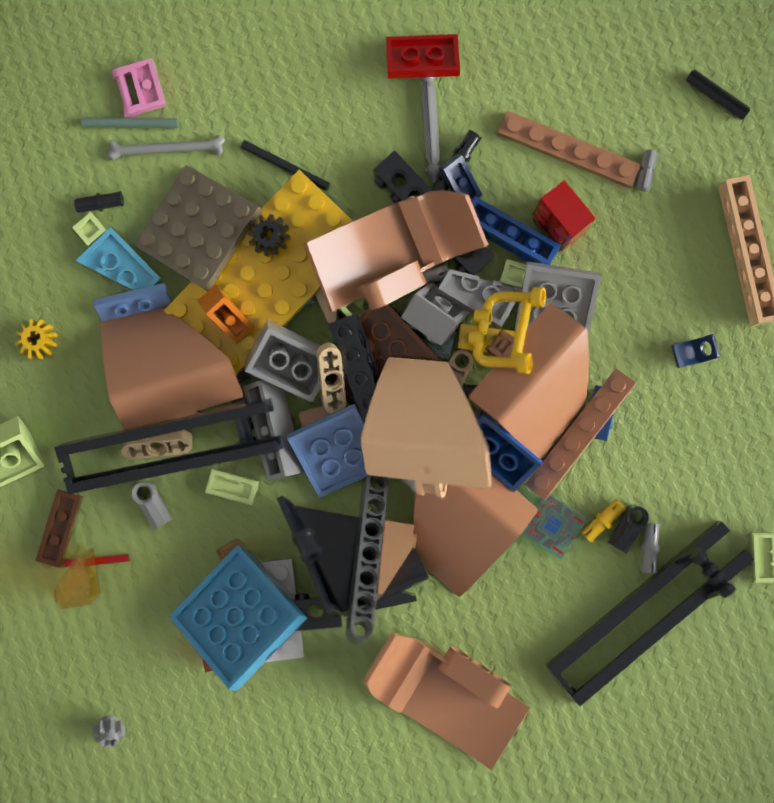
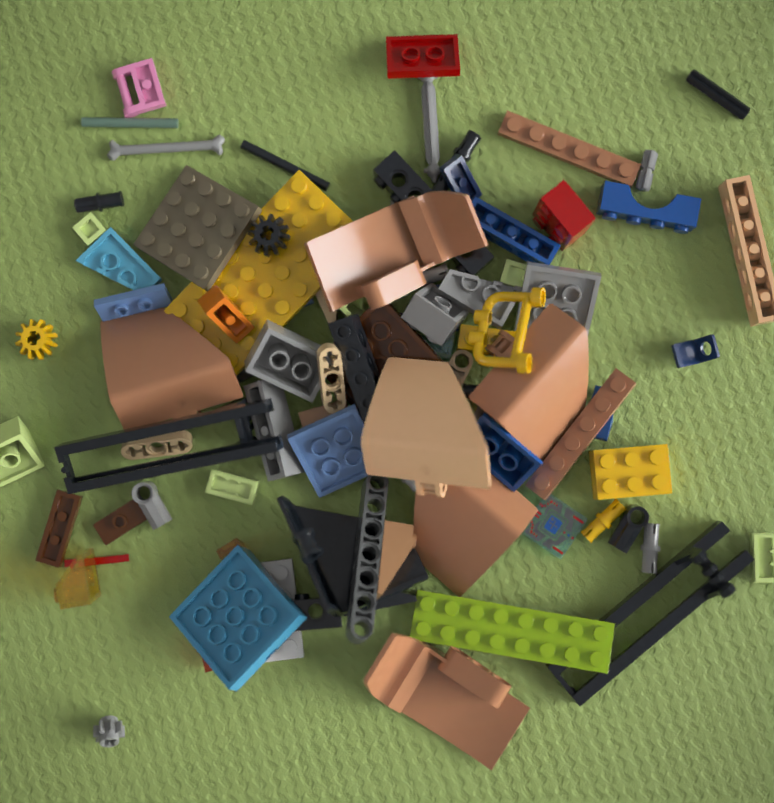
none -> reddish brown plate [93,499,147,545]
none -> lime plate [410,590,615,674]
none -> yellow brick [589,444,672,500]
none -> blue arch [596,181,701,234]

